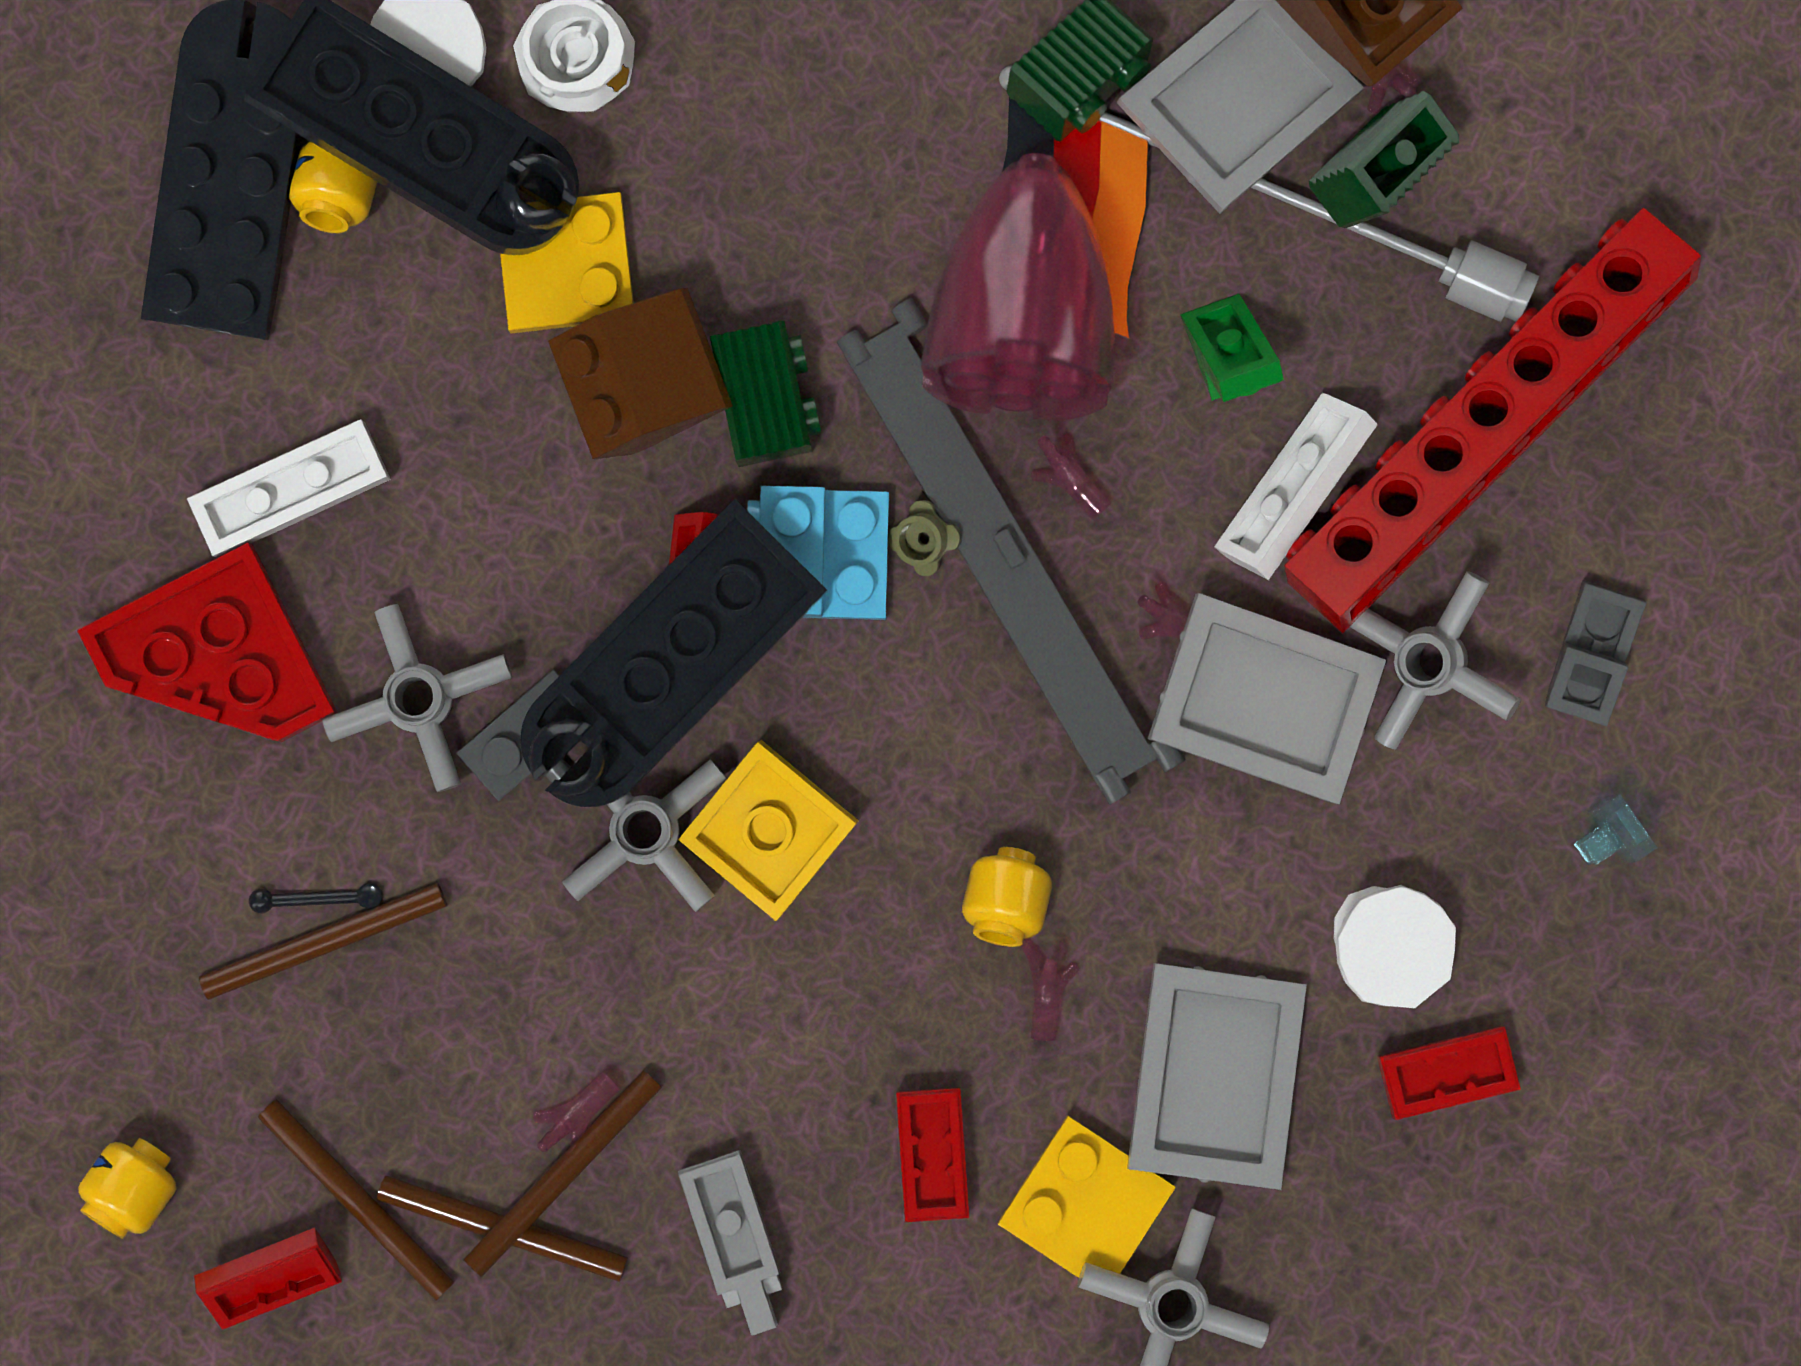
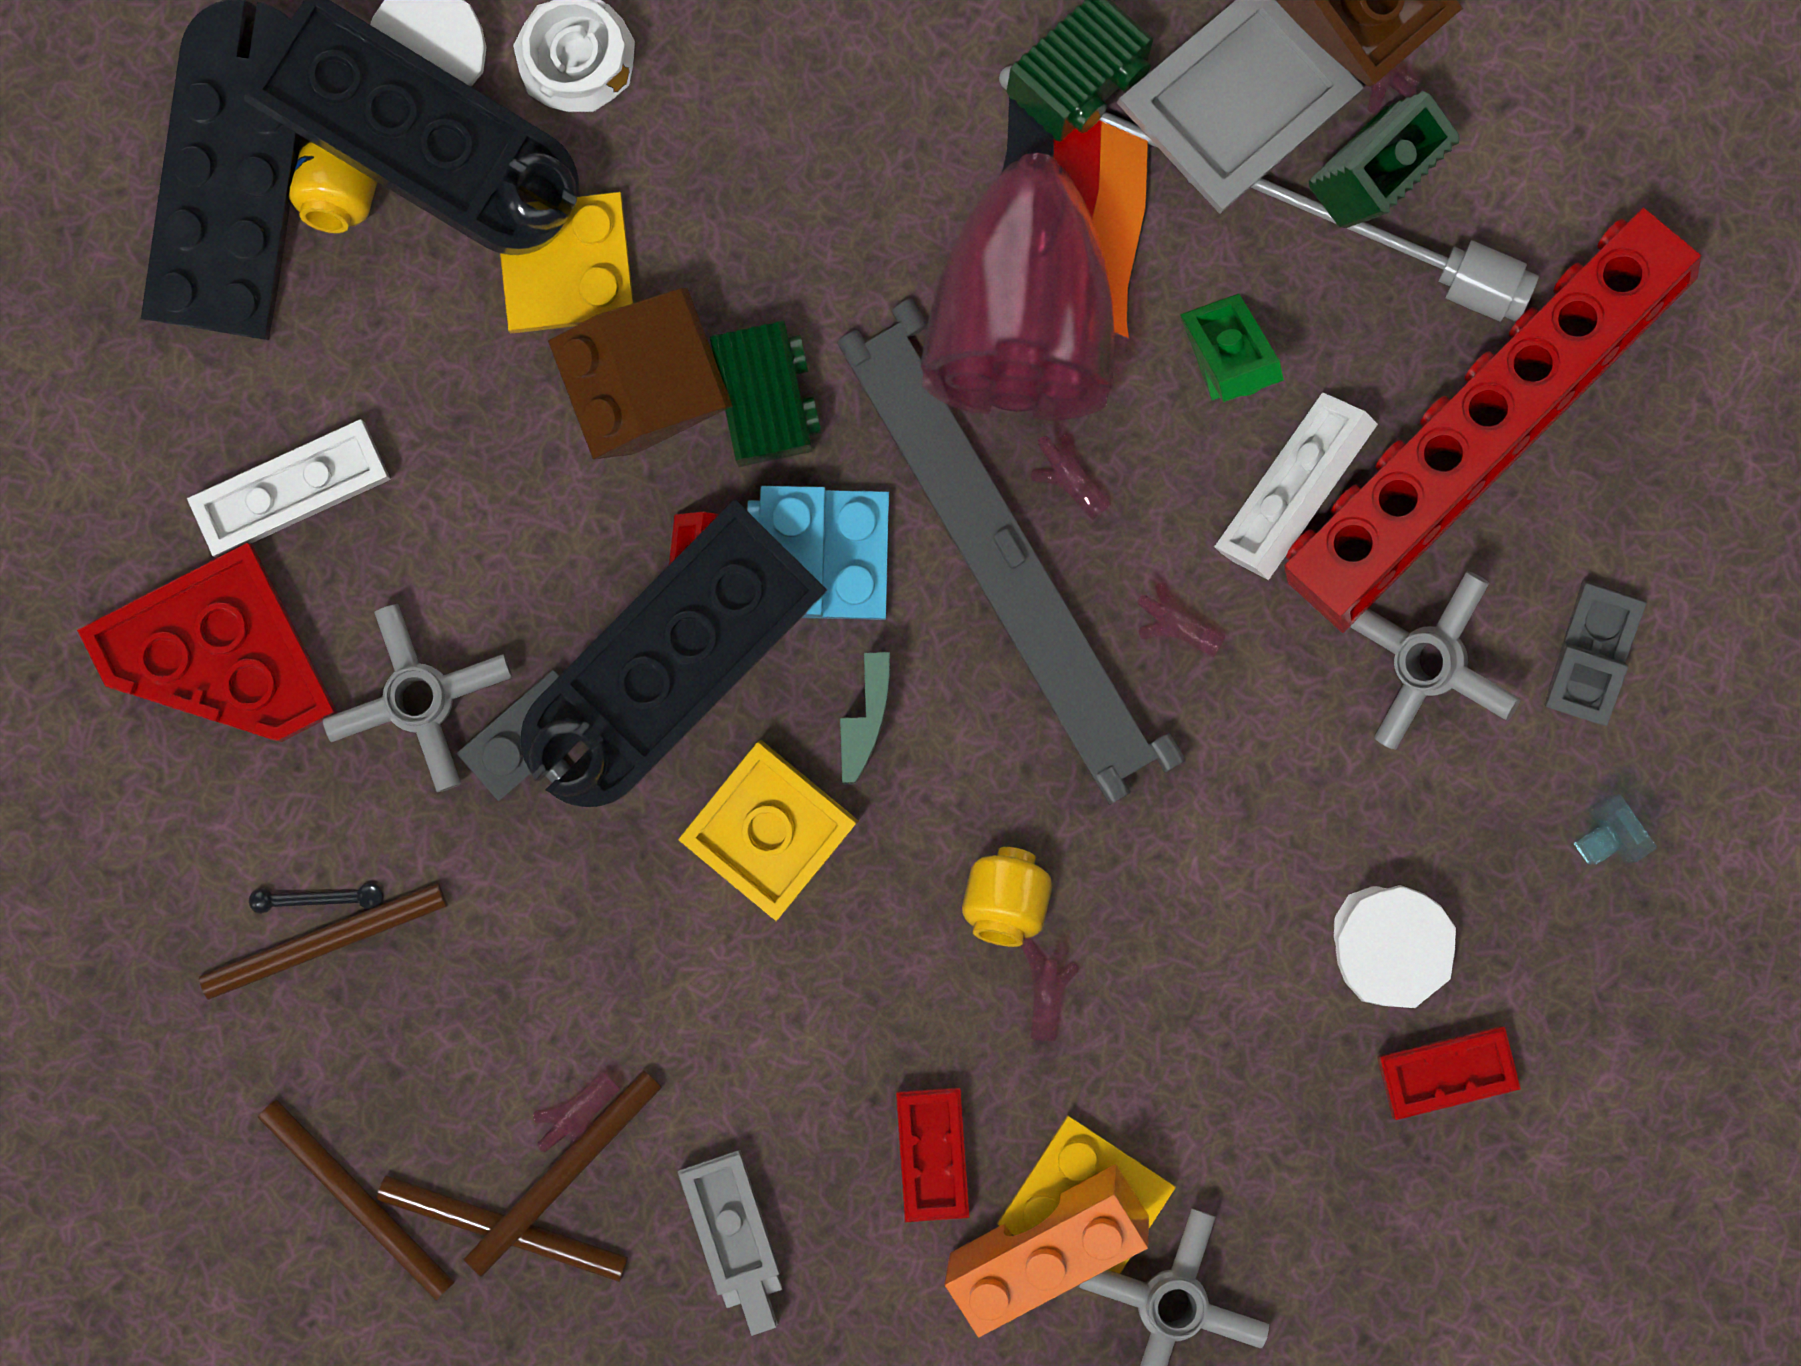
yellow head [78,1138,177,1239] -> none
red plate [194,1228,342,1330] -> none
light grey bar [562,755,727,912] -> none
olive plate [888,500,962,576] -> none
light grey piece [1127,963,1307,1190] -> none
light grey piece [1148,593,1386,805] -> none
none -> sand green slope [840,652,890,784]
none -> orange arch [944,1164,1149,1338]

